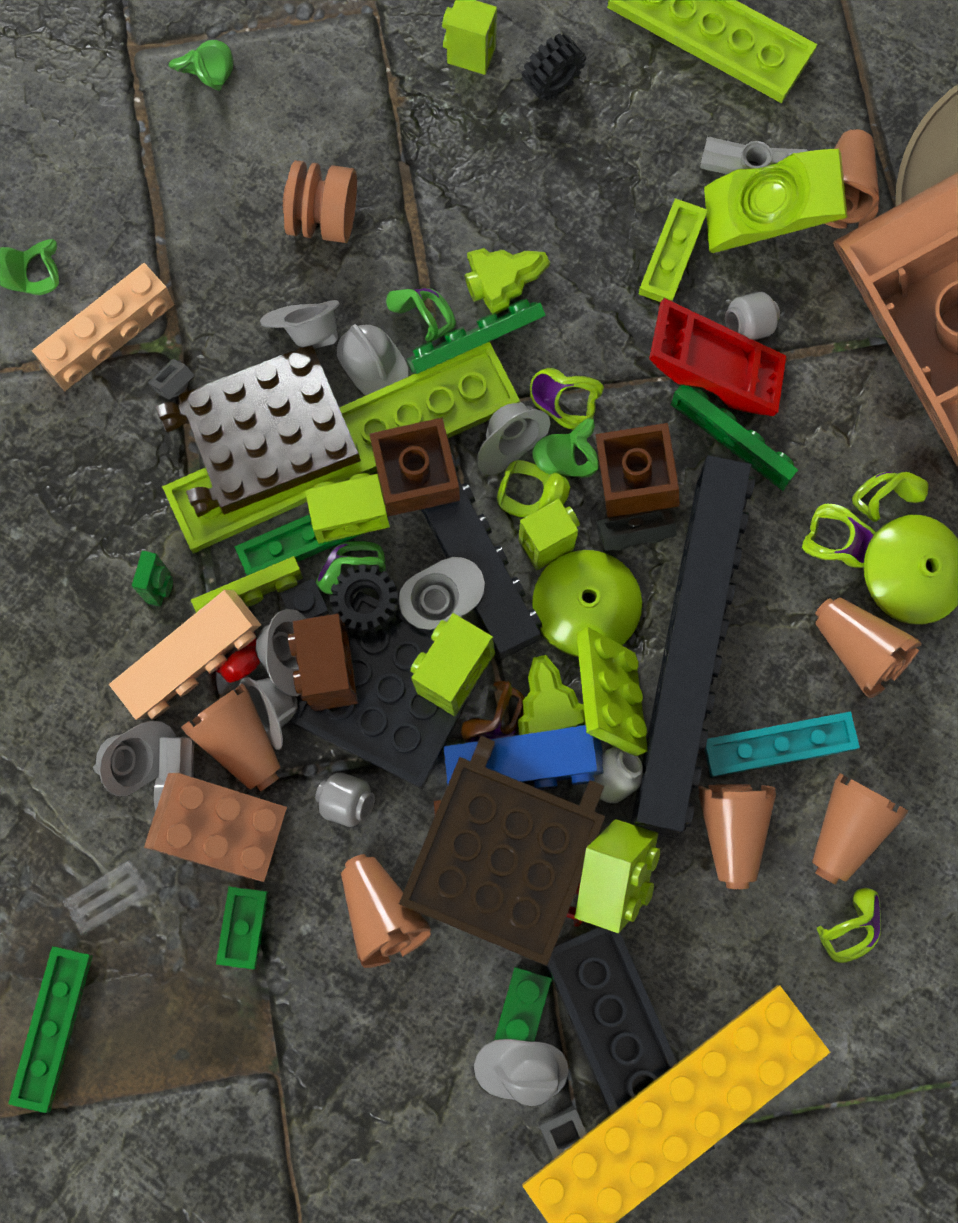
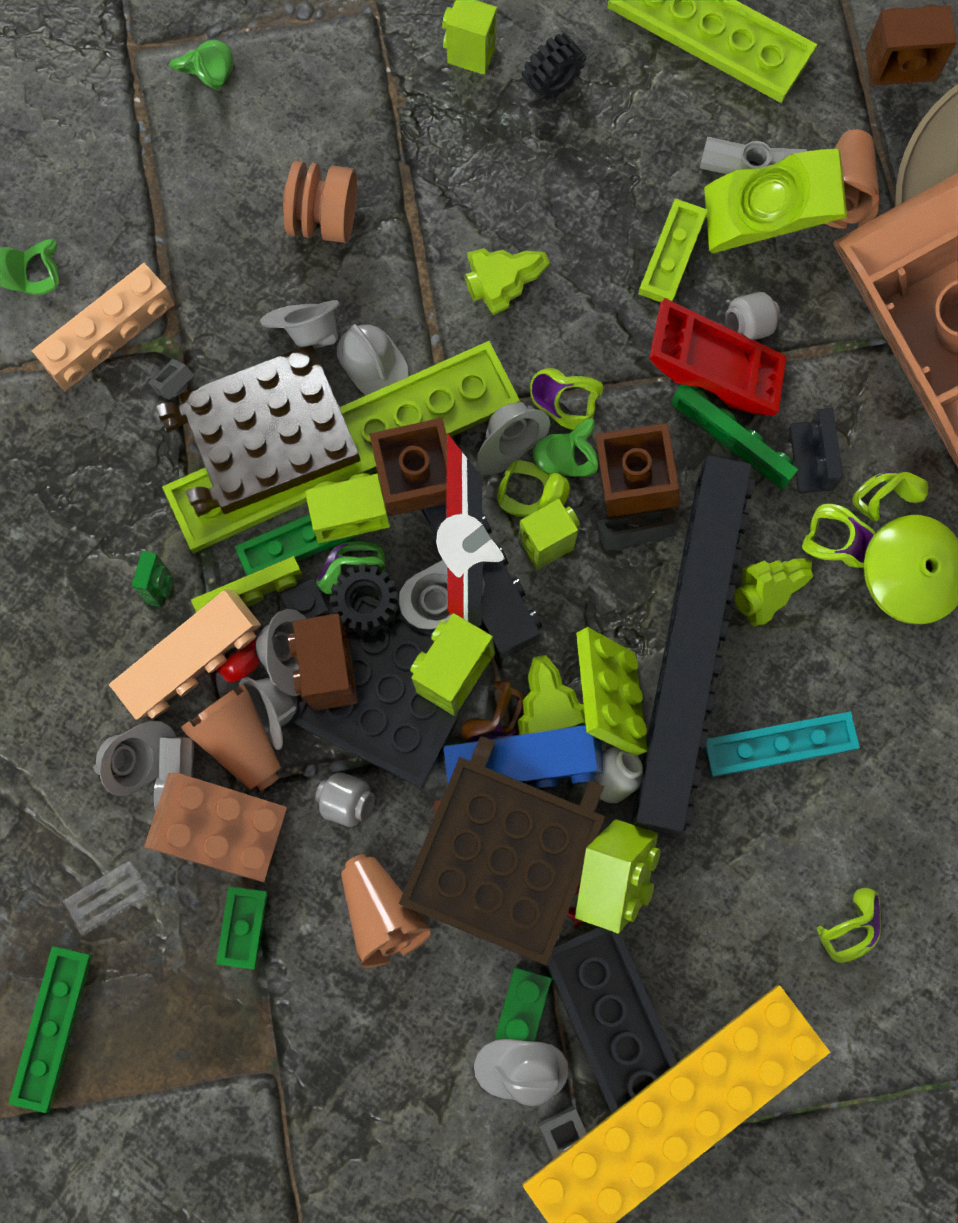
bright green piece [386,288,456,342] -> none
green plate [406,299,546,374] -> none
lime dish [532,550,642,657] -> none
nougat cone [698,784,776,889] -> none
nougat cone [812,773,908,885] -> none
nougat cone [815,597,922,698] -> none
none -> sticker [436,433,504,627]
none -> lime rock [733,558,813,627]
none -> black bracket [789,408,843,493]
none -> reddish brown brick [865,4,957,86]

